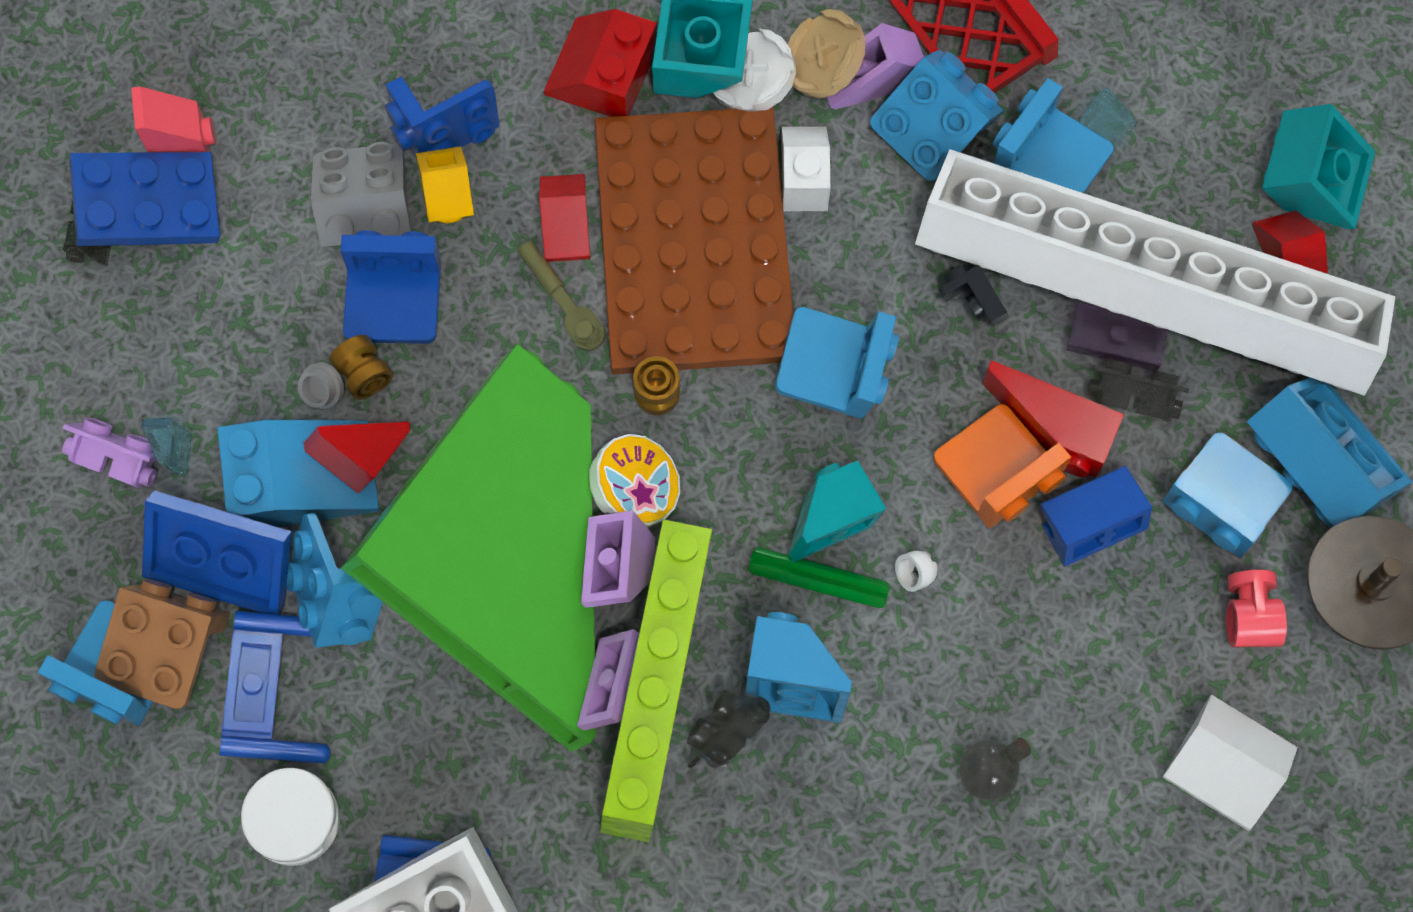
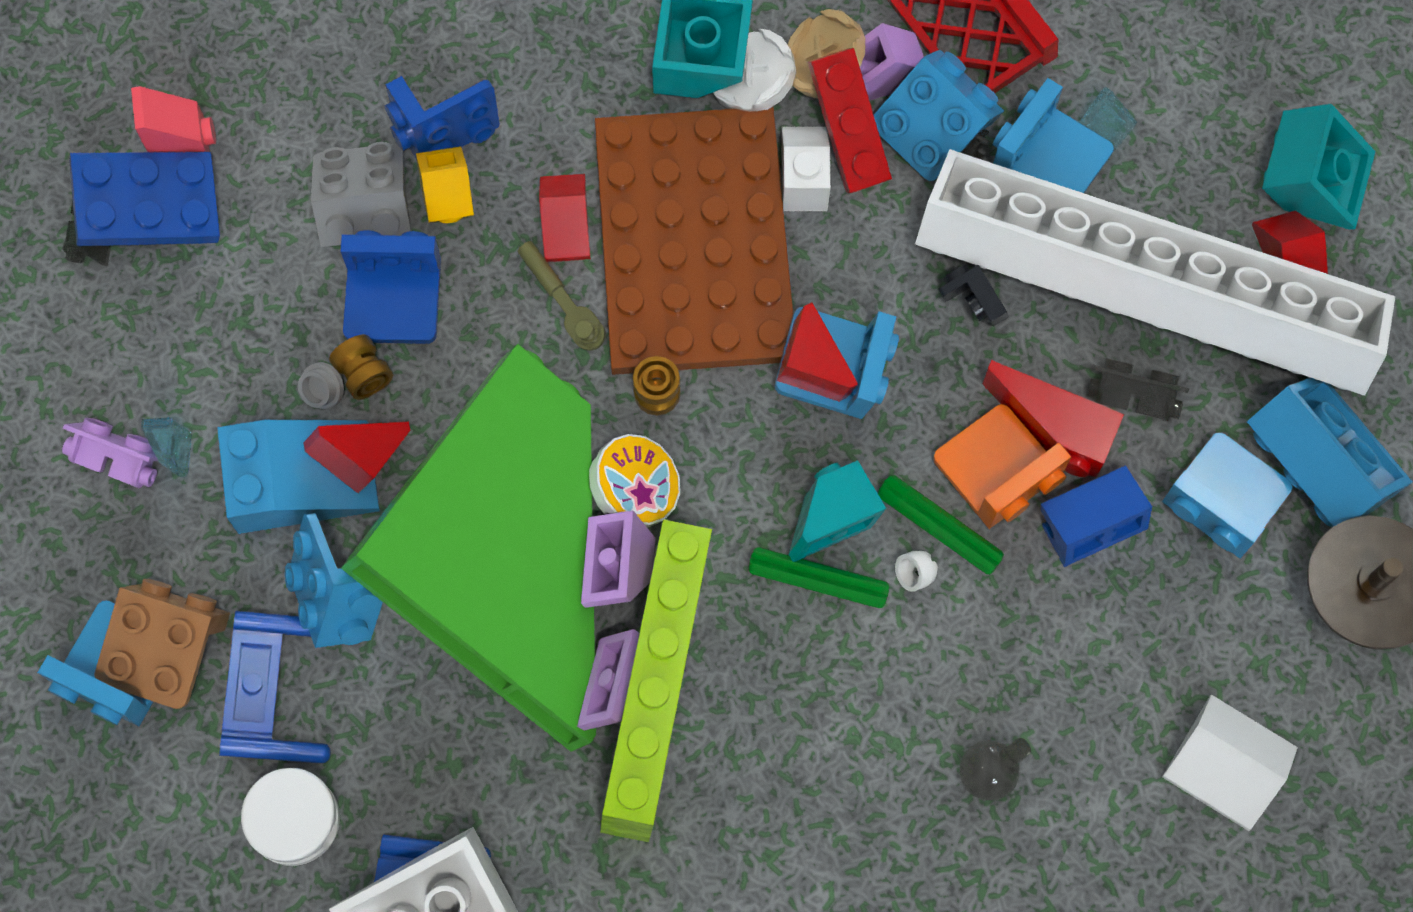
blue plate [142,490,291,614] -> none
red slope [543,9,657,117] -> none
clear smoke hinge [687,676,770,769] -> none
dark azure slope [745,612,852,723] -> none
clear purple plate [1066,302,1168,372] -> none
coral piece [1226,570,1287,647] -> none
none -> red slope [777,302,858,402]
none -> red plate [807,48,892,193]
none -> green axle [878,475,1004,575]

